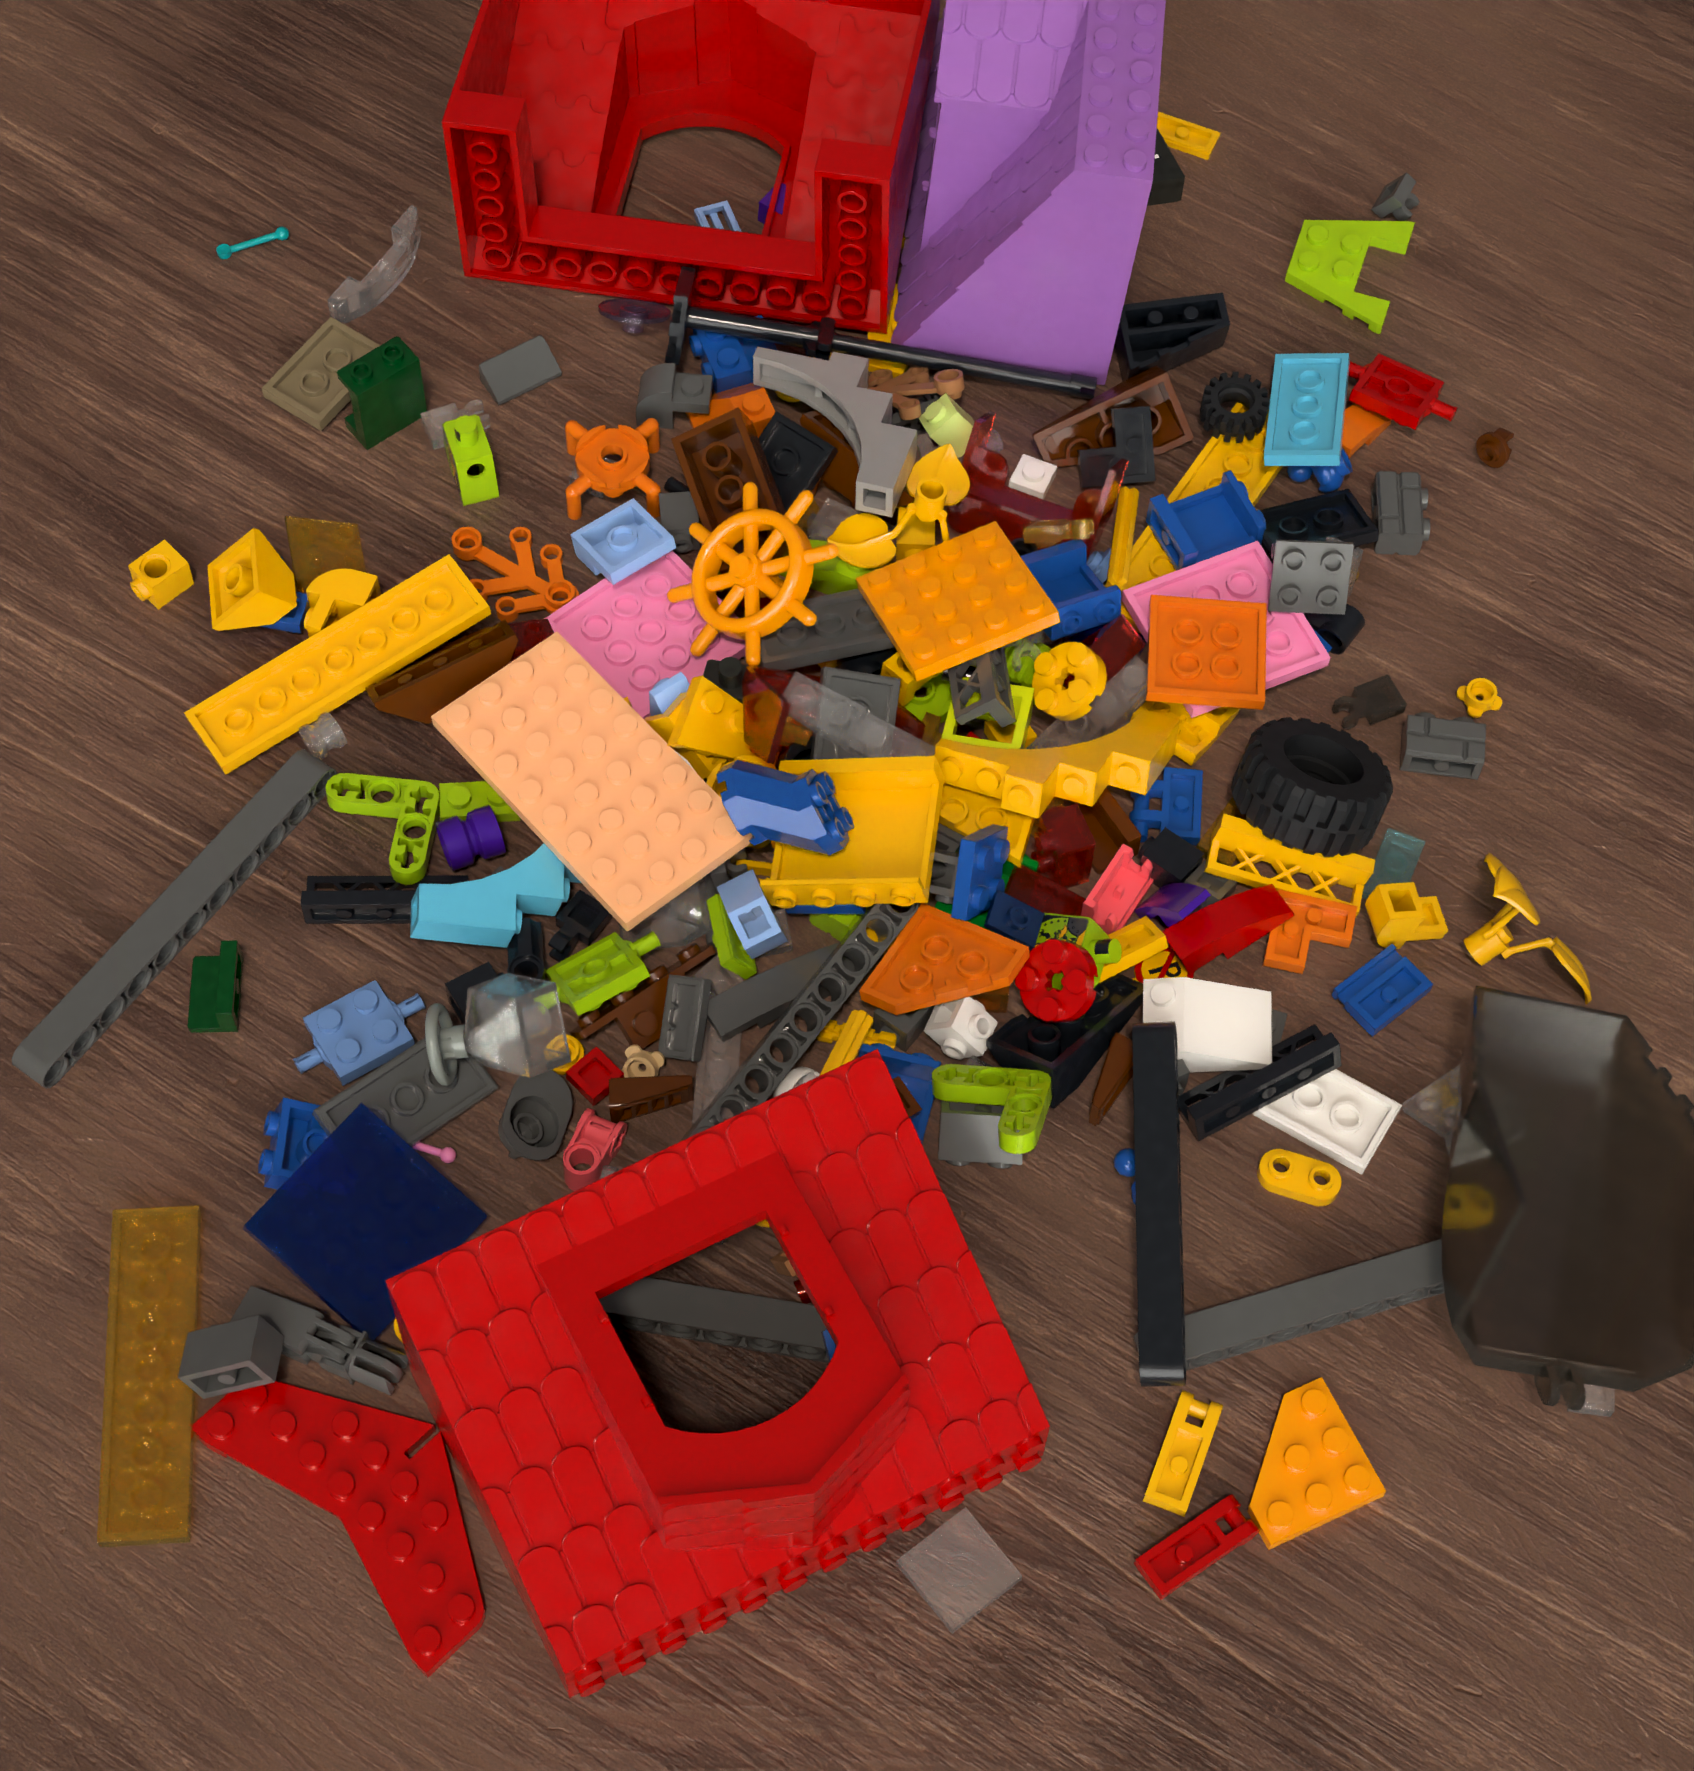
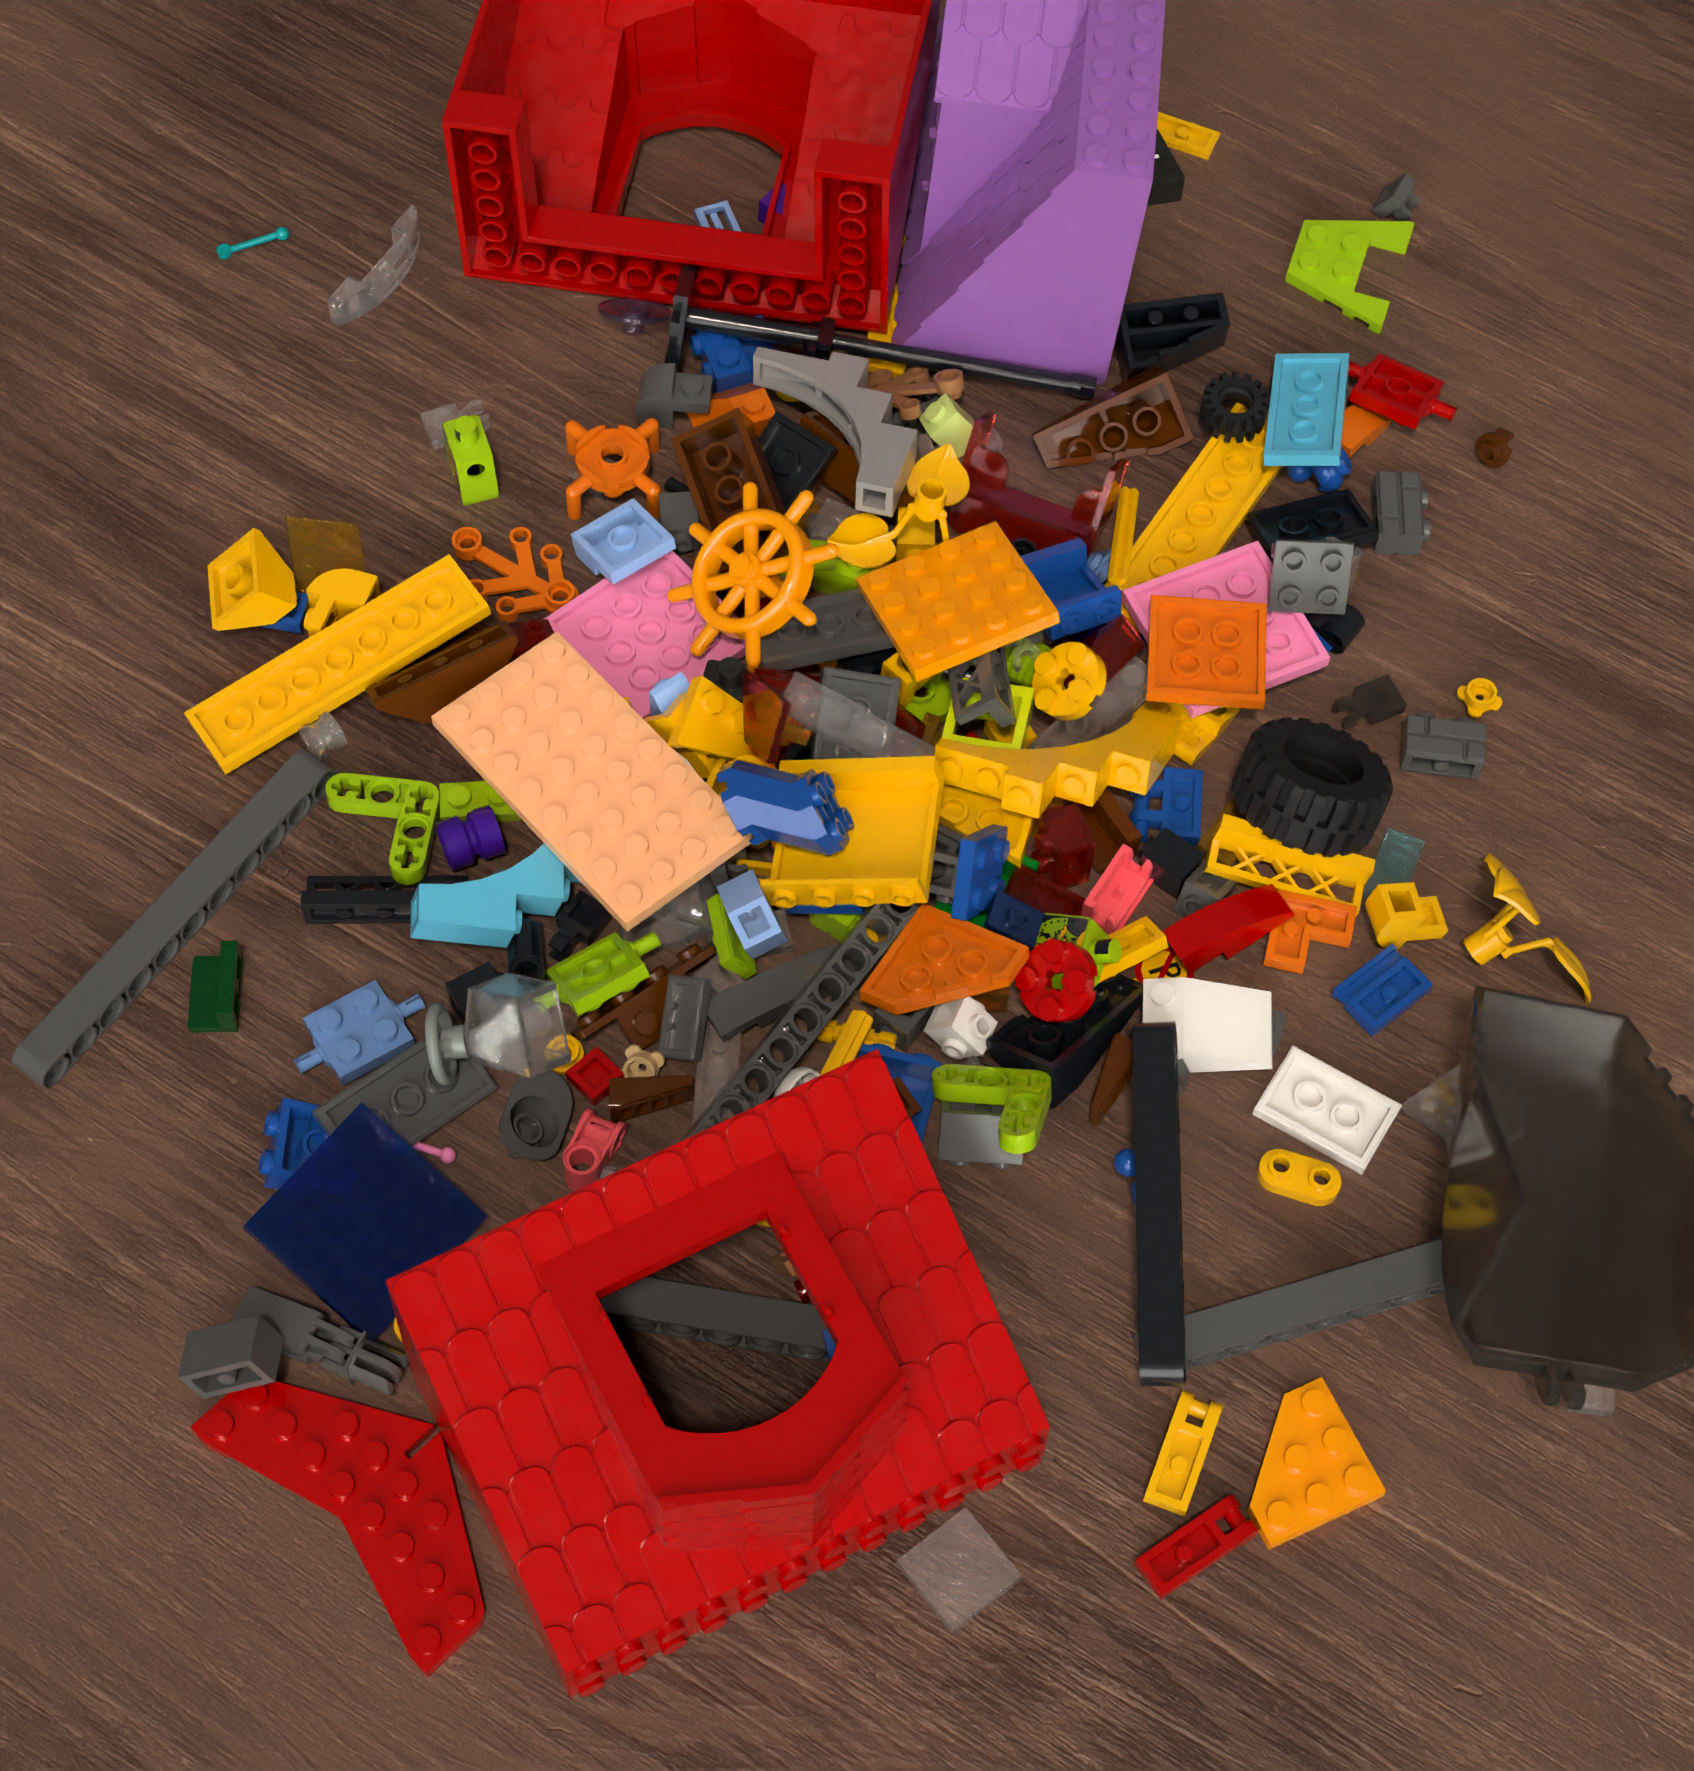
clear yellow plate [97,1205,201,1547] -> none
yellow brick [128,539,194,610] -> none
dark tan plate [262,317,380,431] -> none
dark green panel [337,336,428,450] -> none
dark grey slope [479,335,562,406] -> none
white plate [1008,454,1057,502] -> none
clear yellow plate [1023,518,1094,548] -> none
black plate [1077,406,1156,488] -> none
dark purple slope [1134,883,1211,927] -> none
blue panel [1146,470,1266,571] -> none
black fence [1179,1024,1342,1142] -> none

